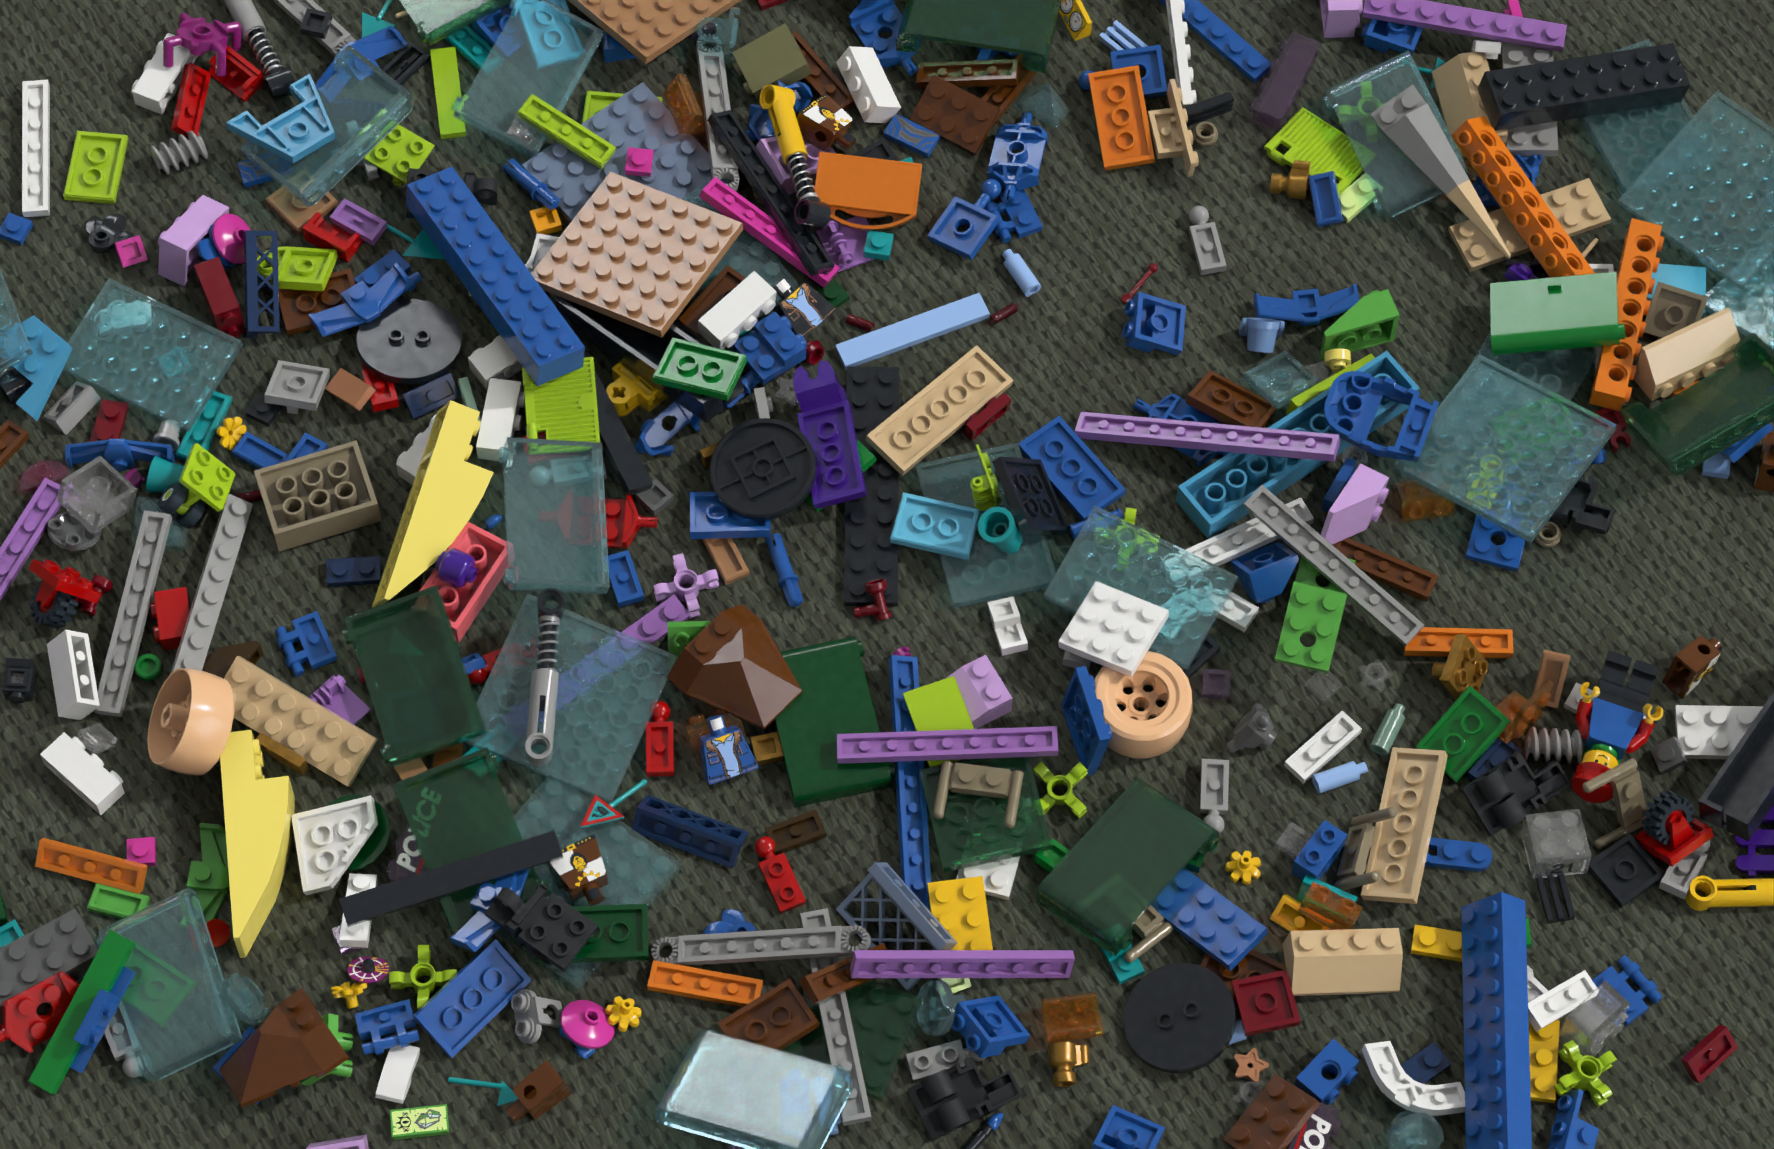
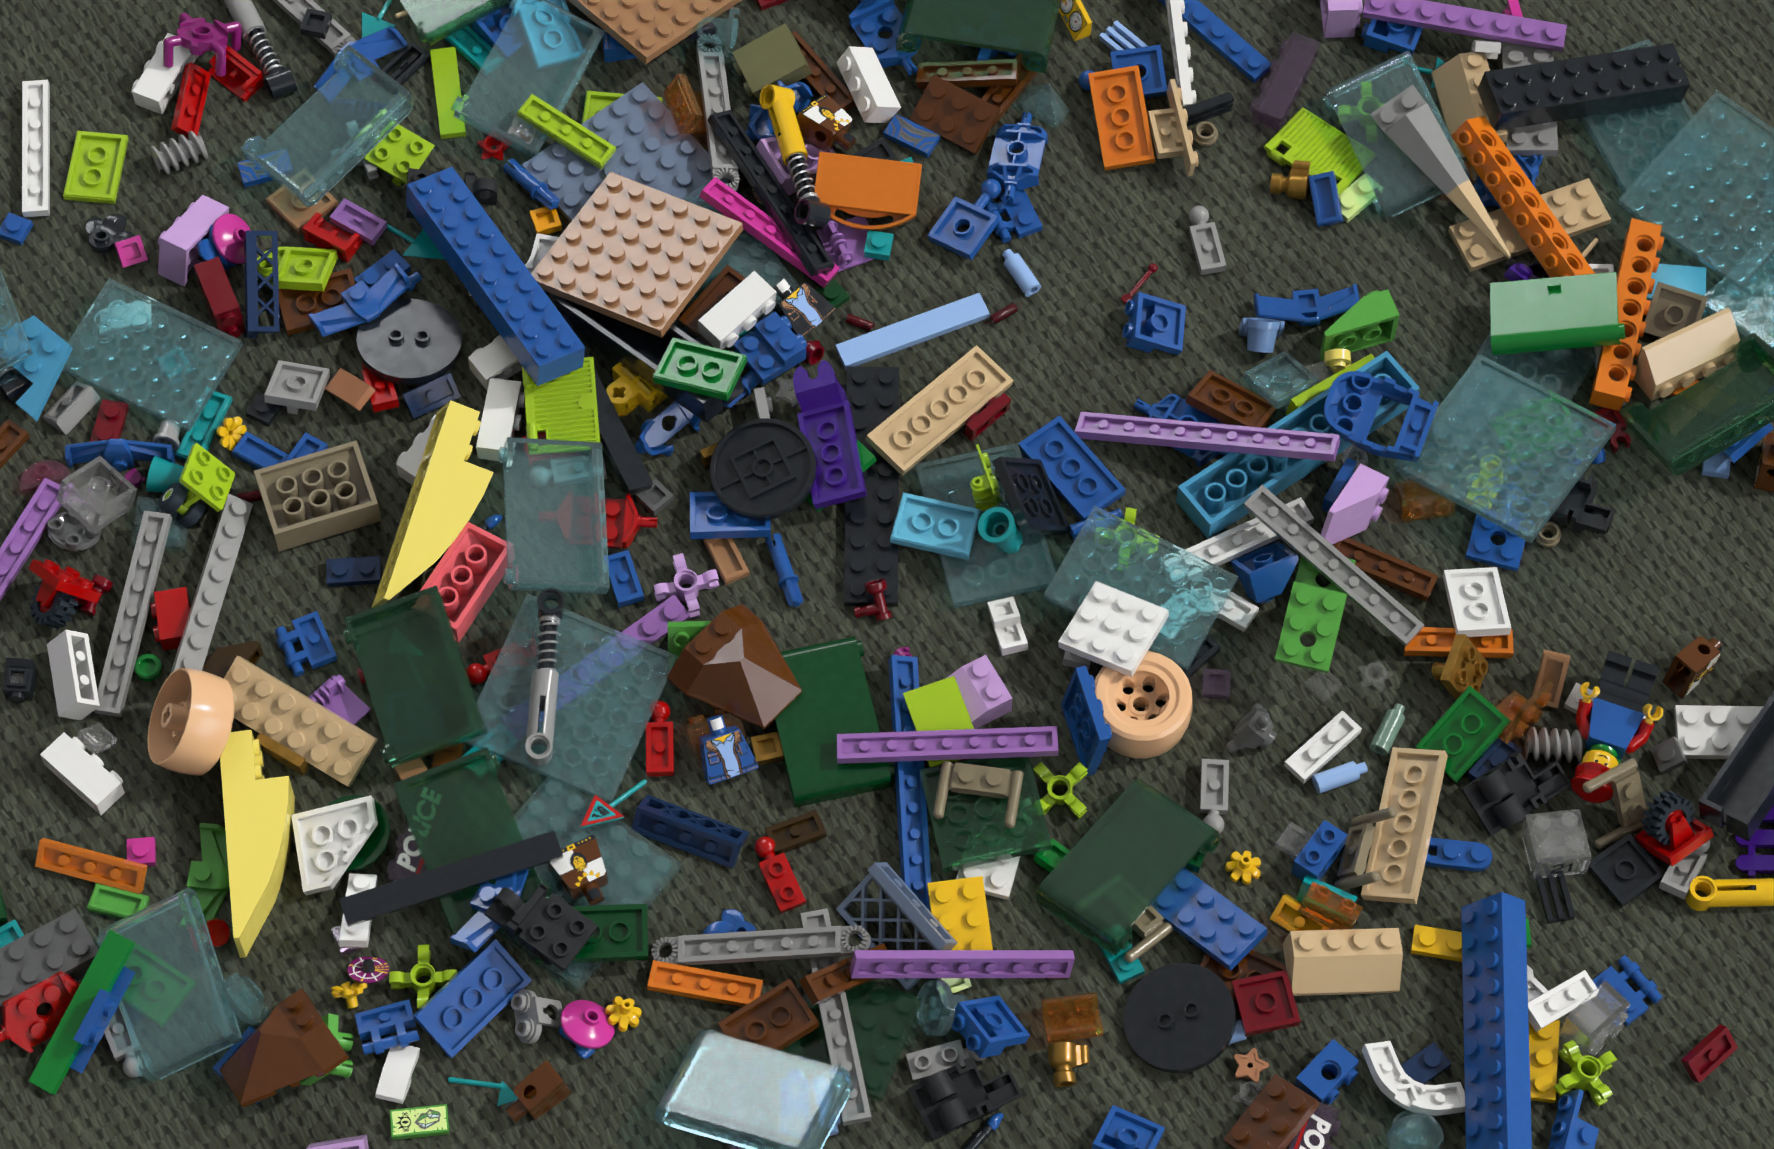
dark azure wing [226,74,335,163] -> none
dark purple head [435,548,478,588] -> none
blue tile [453,653,486,677] -> none
sand green tile [458,377,481,434] -> none
dark pink plate [625,147,654,177] -> none
none -> red plate [478,133,511,161]
none -> white plate [1443,567,1511,637]

